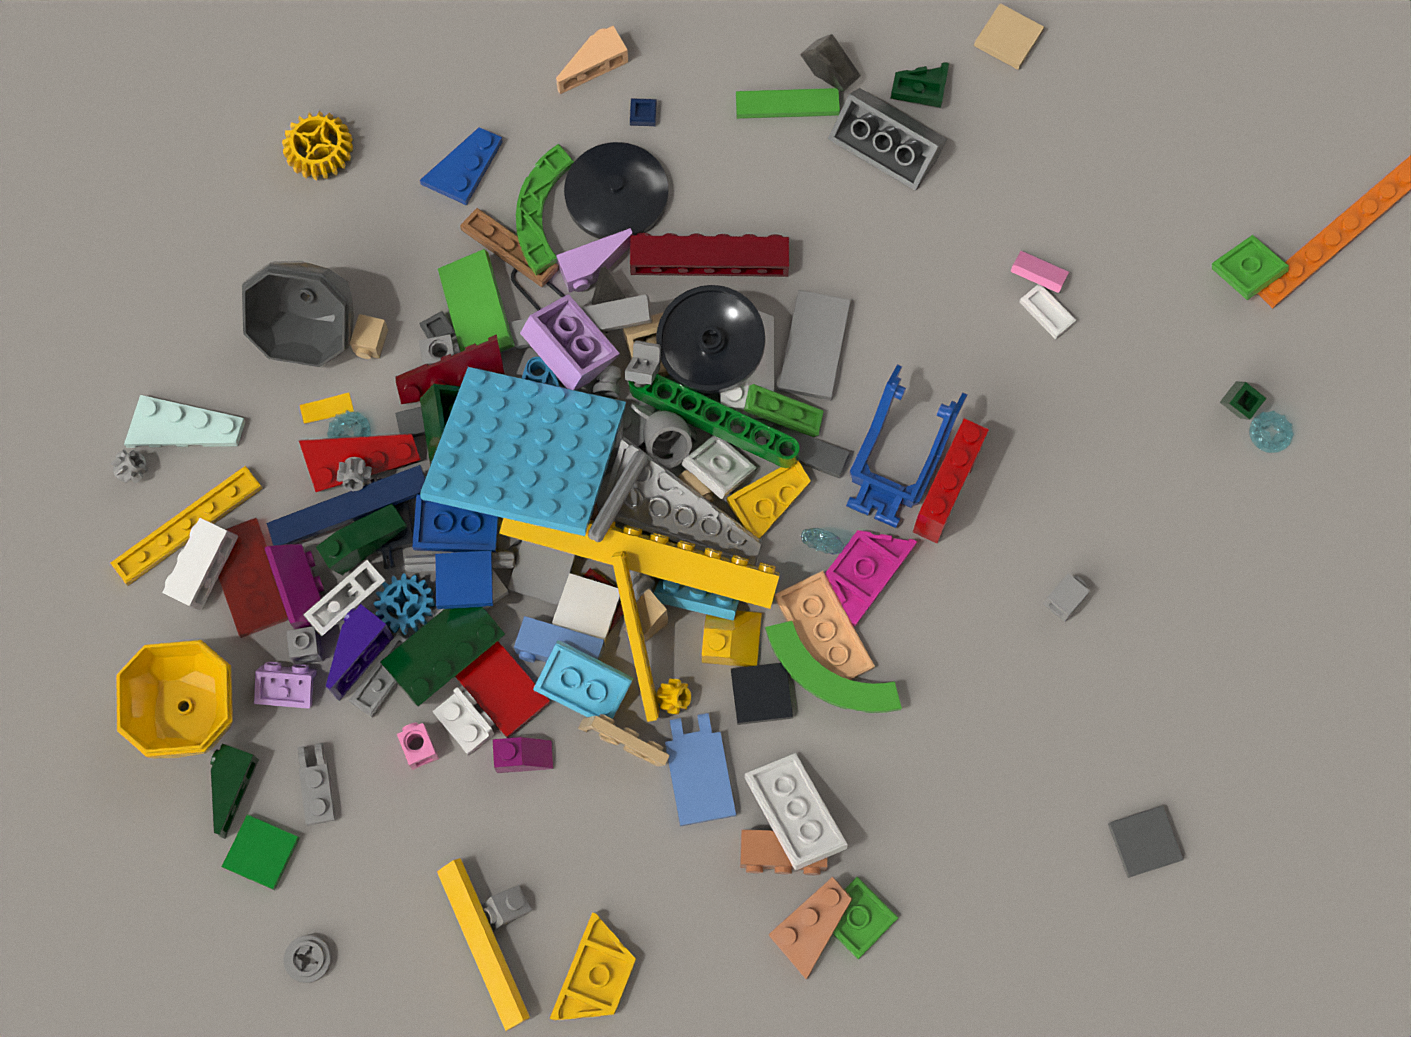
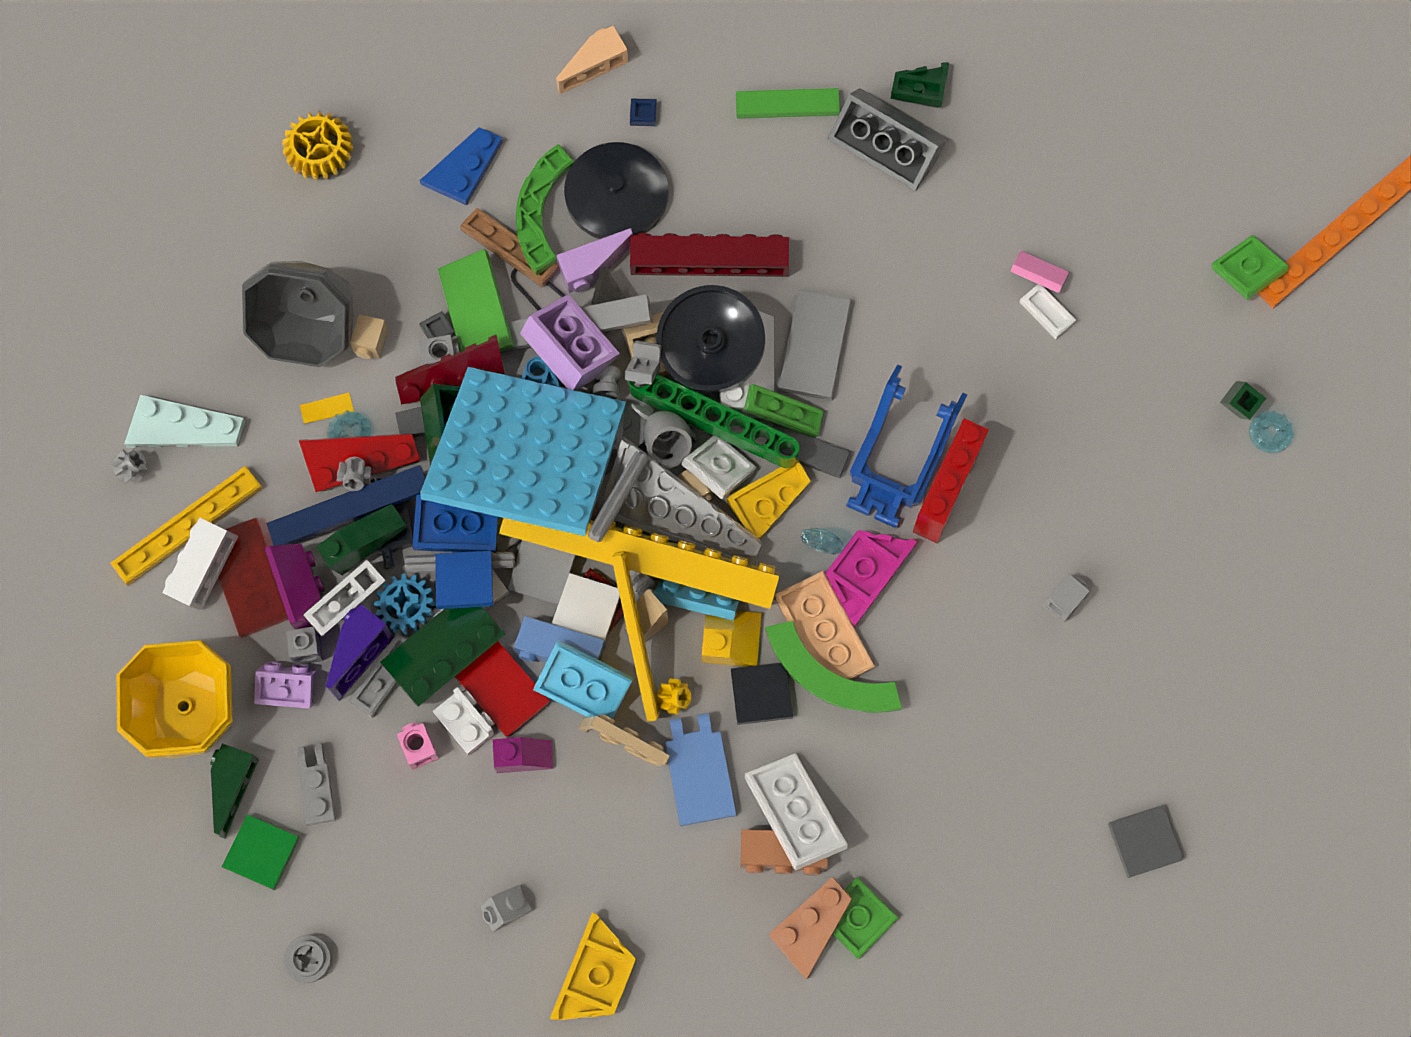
yellow tile [437,858,530,1031] -> none
clear smoke slope [800,34,861,92] -> none
tan tile [974,3,1044,70] -> none

